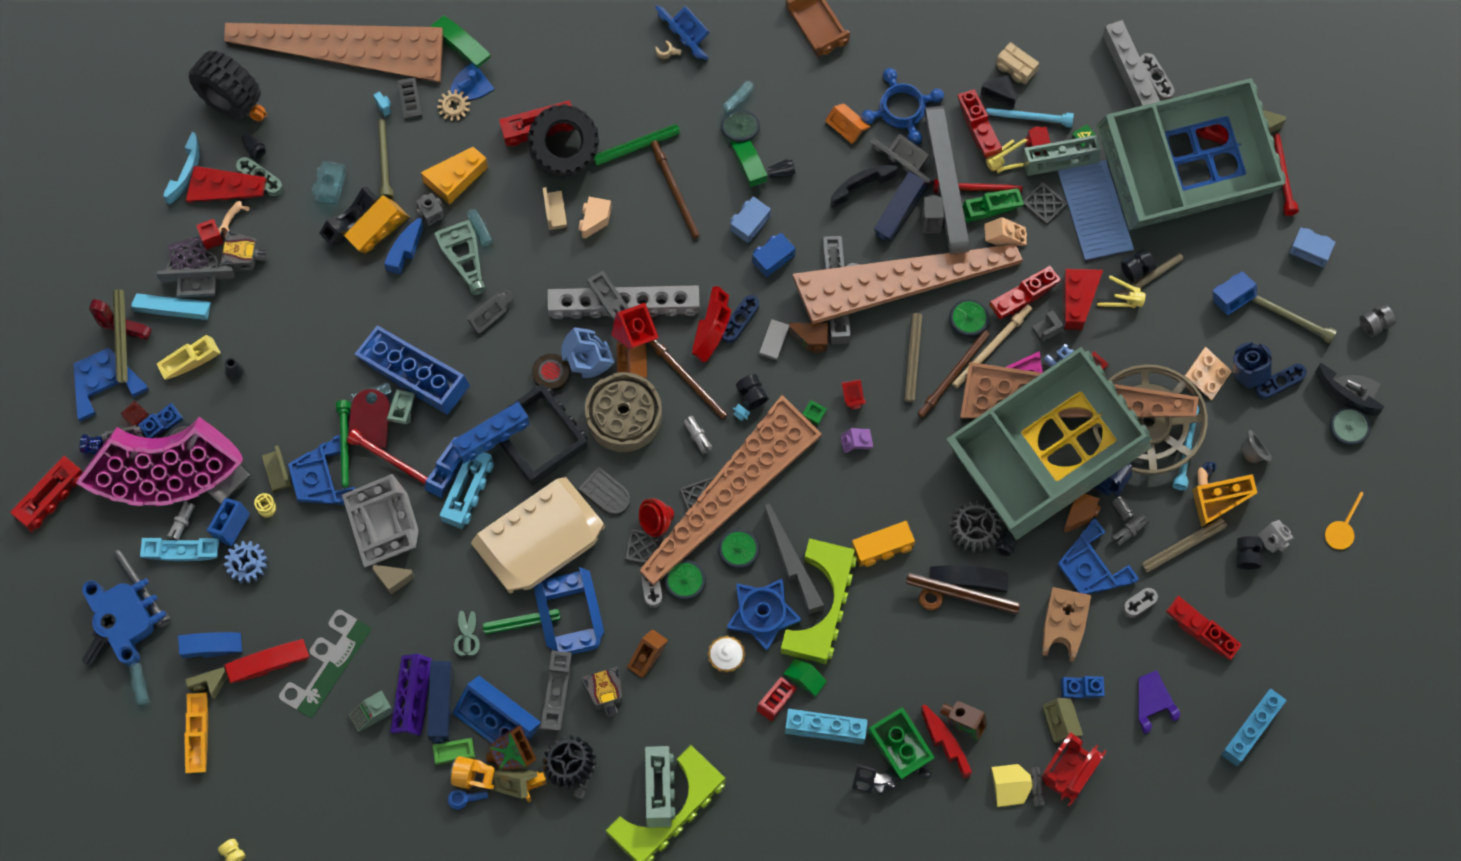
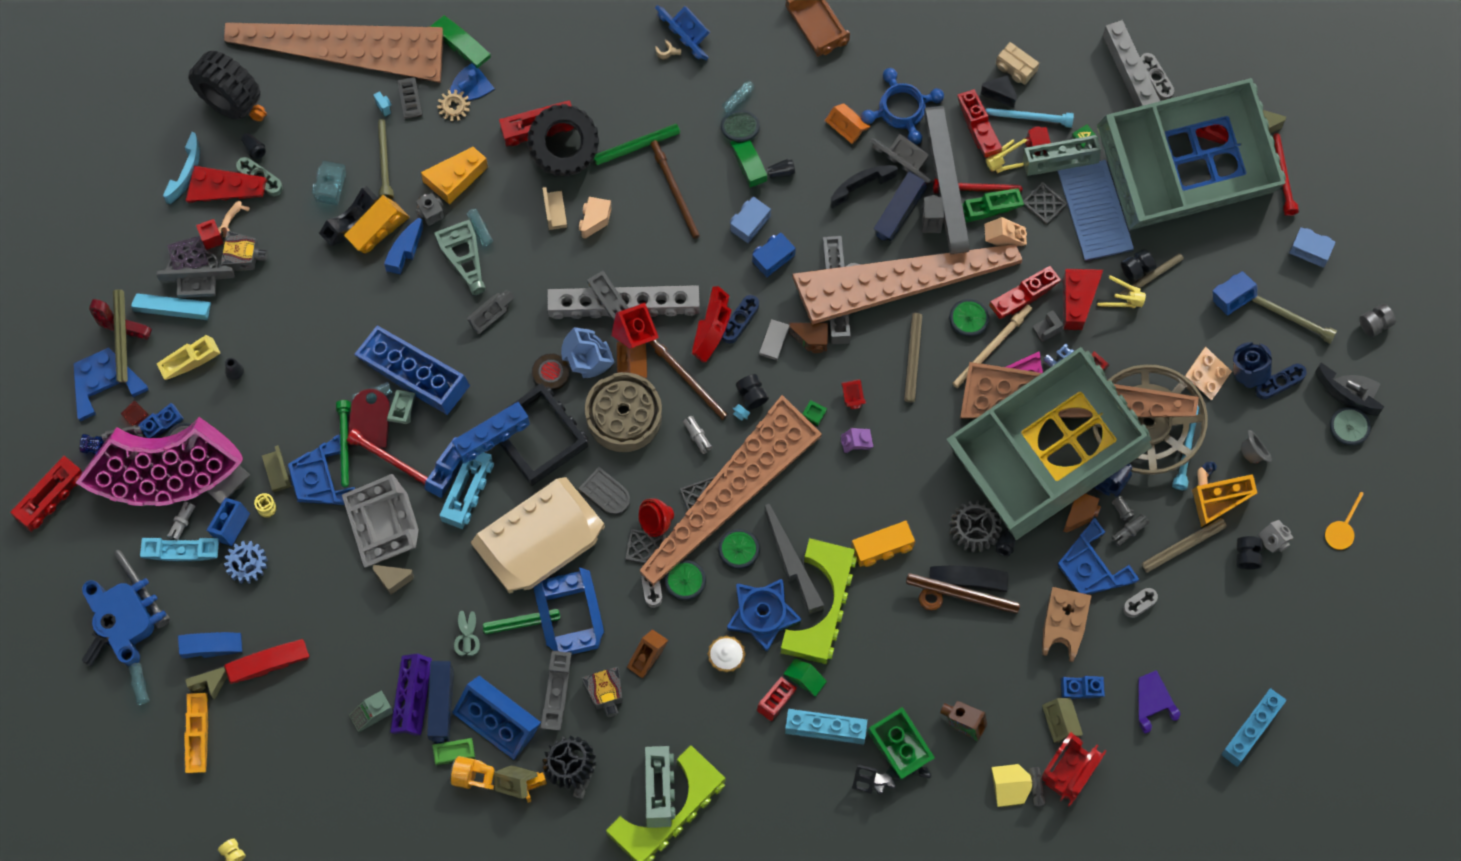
piece [279,610,372,719] -> none
blue plate [448,790,488,810] -> none
reddish brown torso [486,725,536,771] -> none
reddish brown bar [917,330,990,418] -> none
red slope [920,704,972,779] -> none
red slope [1165,596,1242,660] -> none

